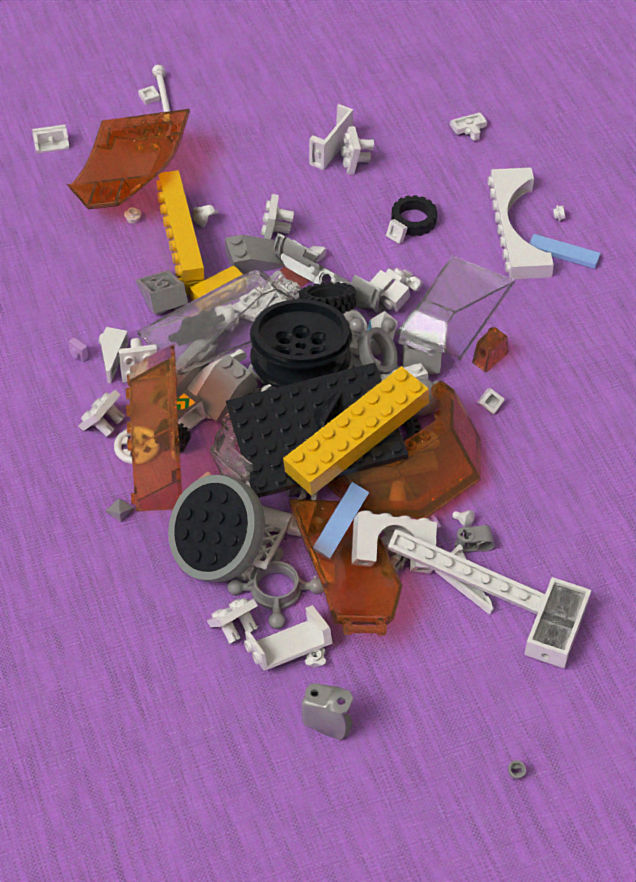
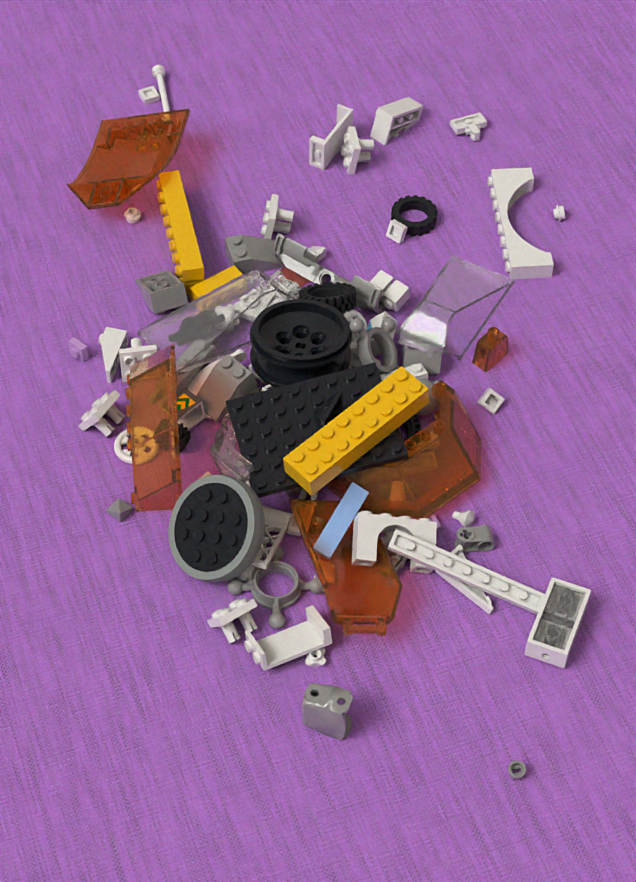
white hinge [32,125,69,154] -> none
white piece [193,205,218,228] -> none
white hinge [386,268,423,291] -> none
light blue tile [529,234,601,269] -> none
none -> white wedge [370,97,423,146]

